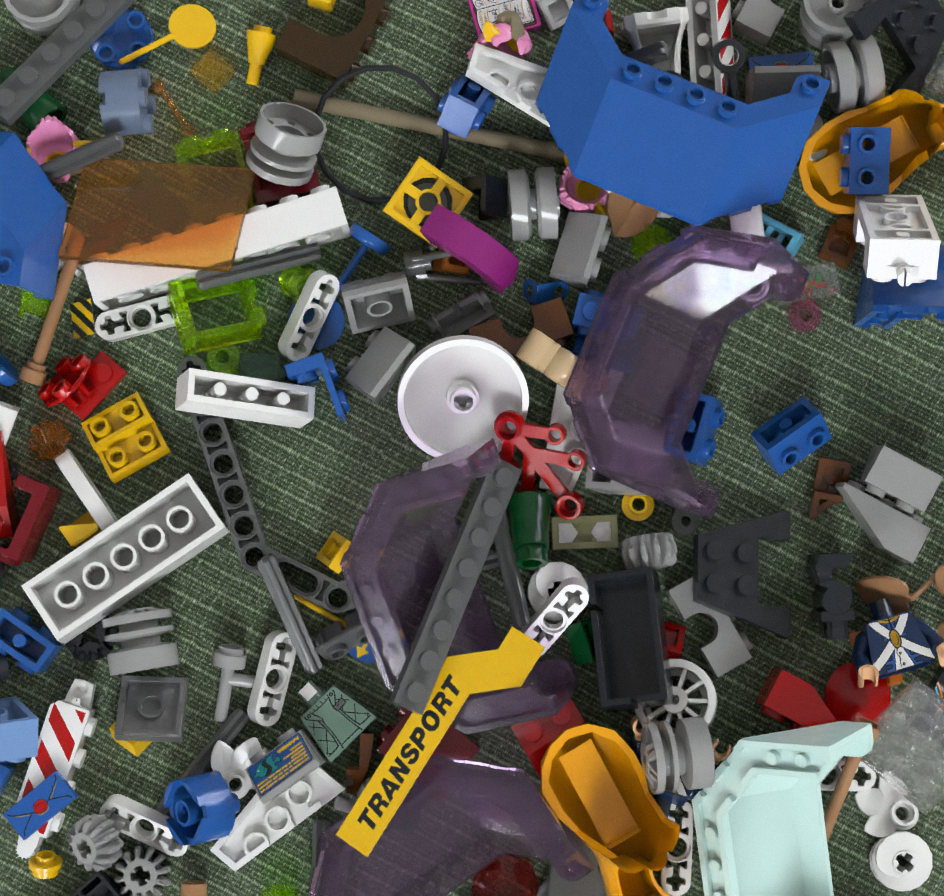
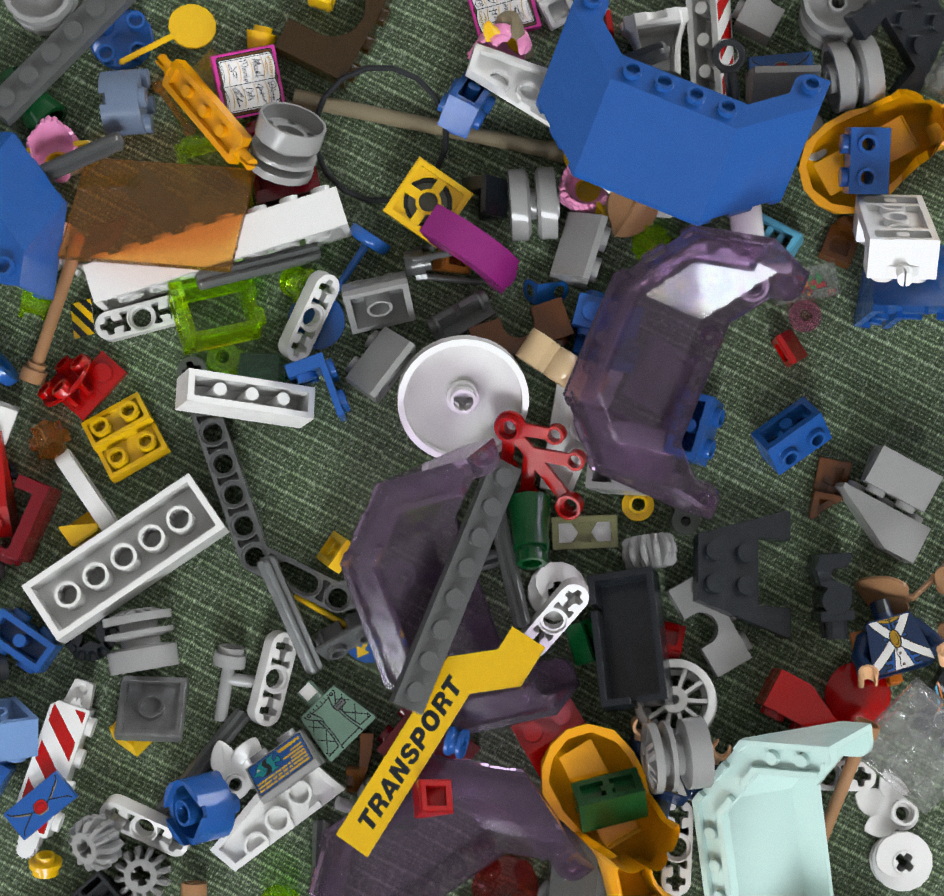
none -> light orange plate [155,54,258,171]
none -> tile [209,44,285,119]
none -> red slope [413,779,454,818]
none -> blue bush [443,726,470,759]
none -> dark green hinge [571,767,648,833]
none -> red slope [771,329,807,368]

